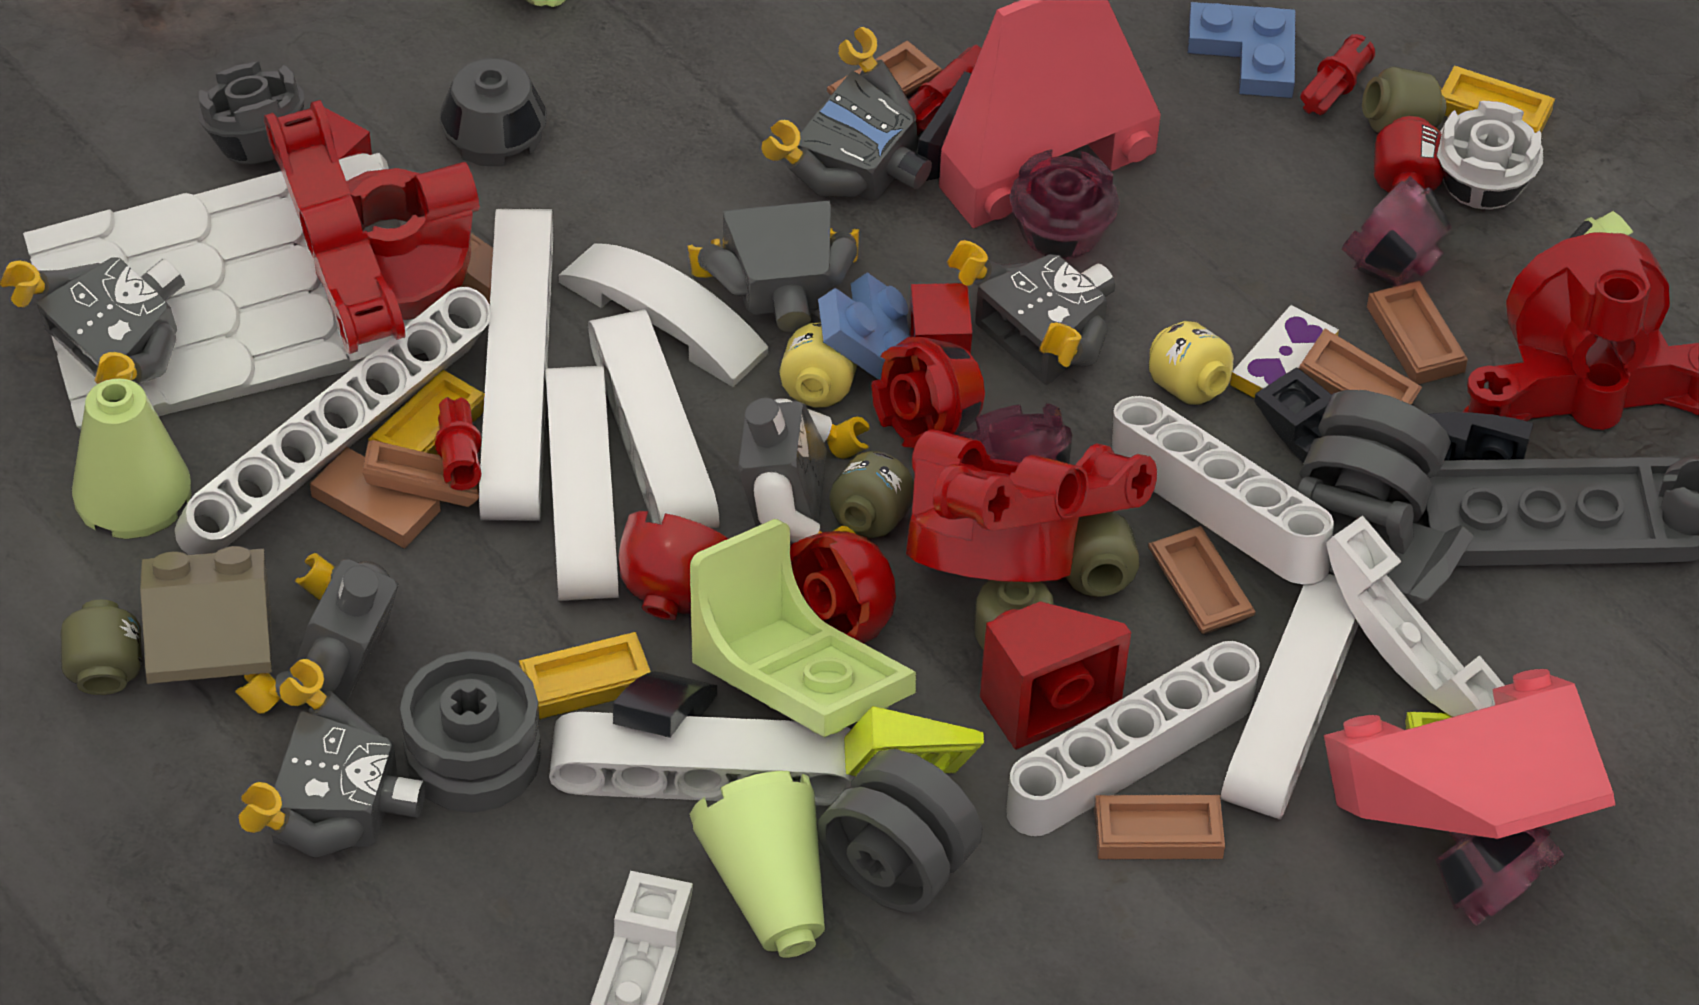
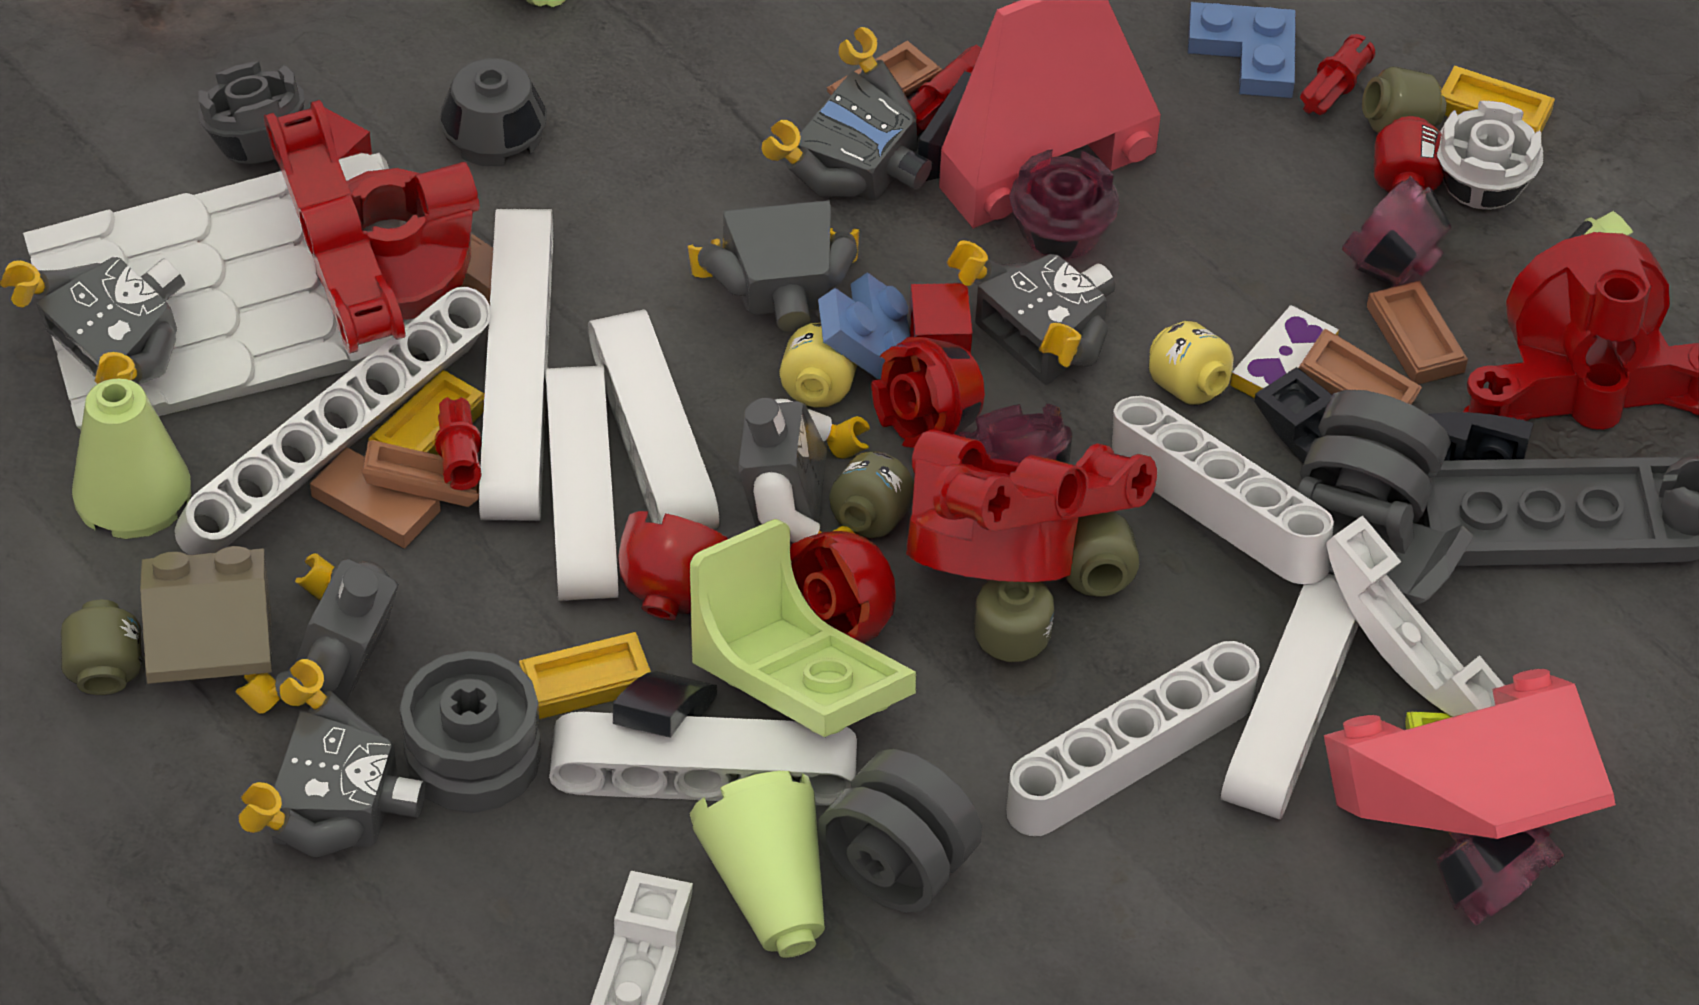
white slope [558,243,768,387] -> none
neon yellow slope [844,706,984,776] -> none
red slope [980,601,1131,750] -> none
nougat tile [1094,795,1225,859] -> none
nougat tile [1148,526,1256,635] -> none

